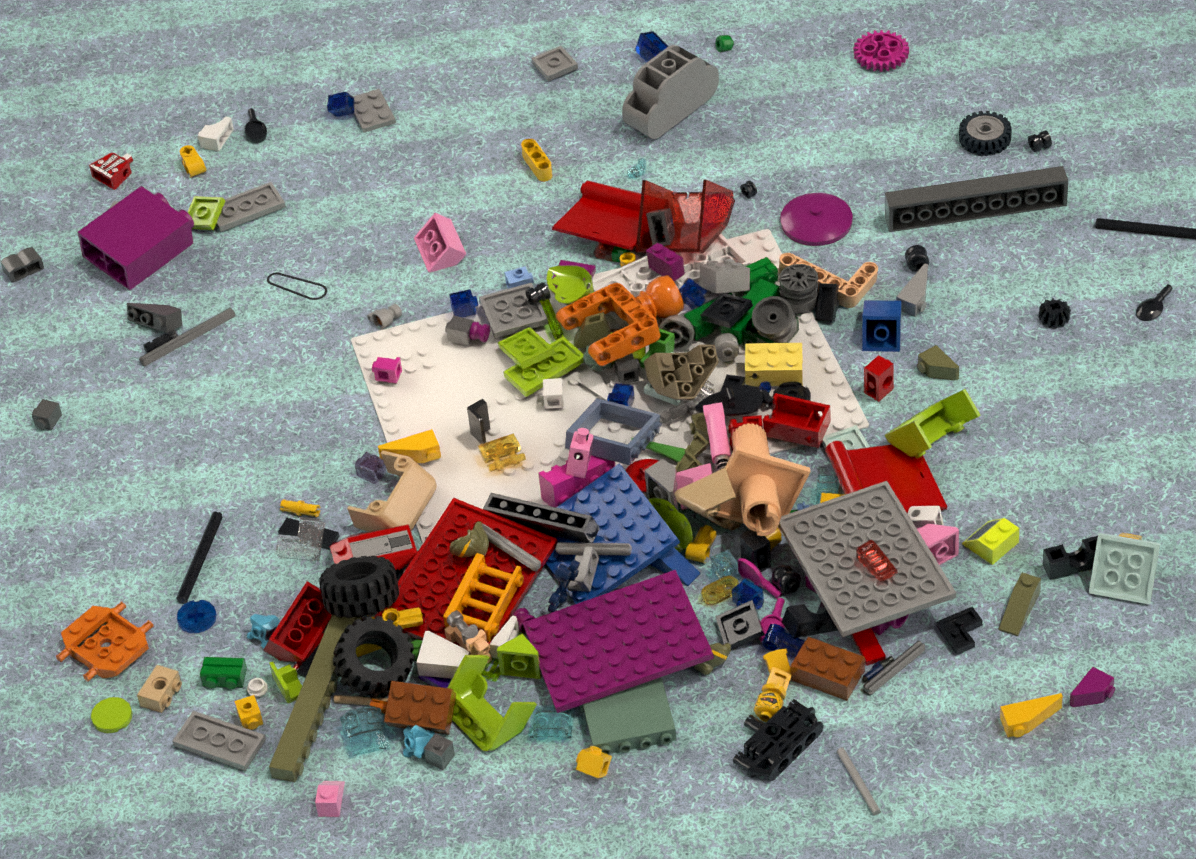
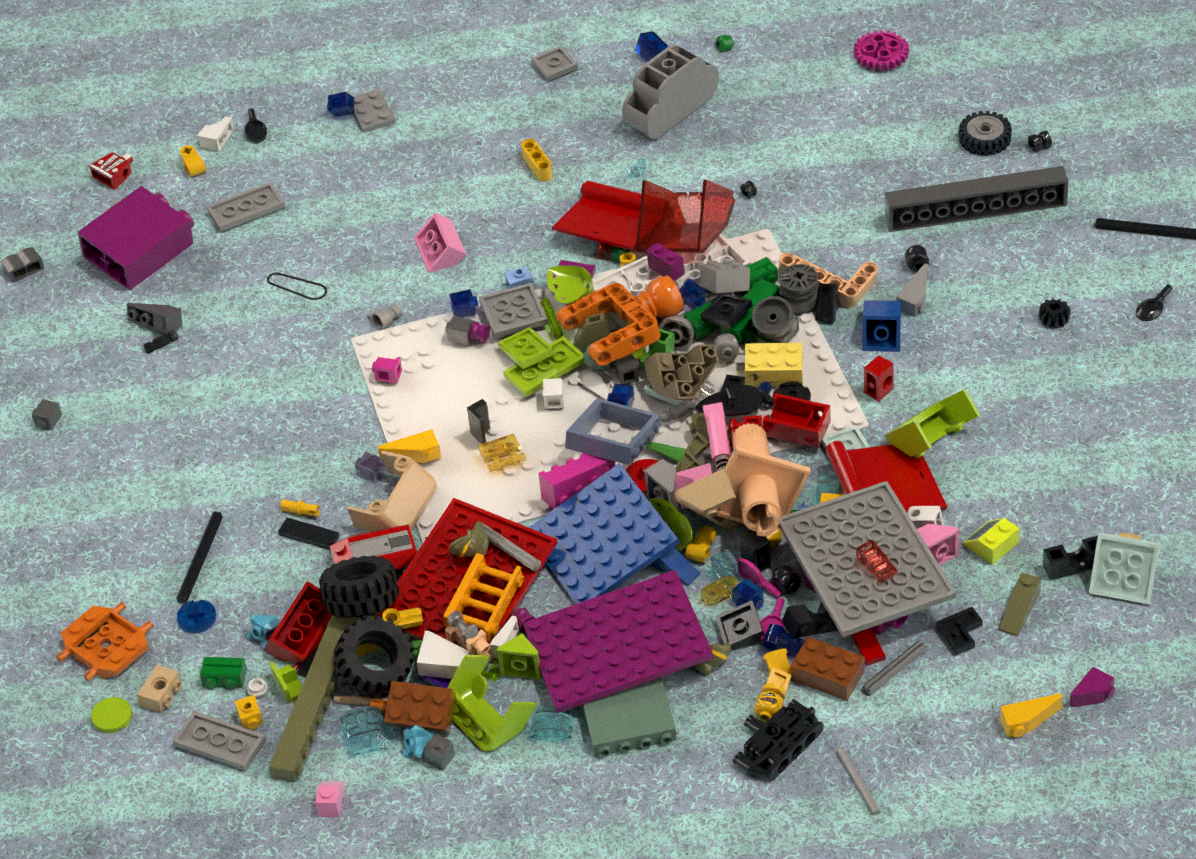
dark grey axle [139,308,235,366] -> none
lime tile [187,196,225,230] -> none
clear brick [276,517,325,562] -> none
black brick [483,493,600,543] -> none
black wheel [525,282,551,306] -> none
dark blue plant [548,560,580,613] -> none
light grey axle [556,543,632,555] -> none
bright pink torso [566,428,594,478] -> none
light grey panel [567,546,599,592] -> none
yellow brick [576,746,612,778] -> none
dark grey torso [646,208,675,246] -> none
magenta dish [780,193,853,246] -> none
piece [862,656,894,682] -> none
olive slope [917,345,959,380] -> none

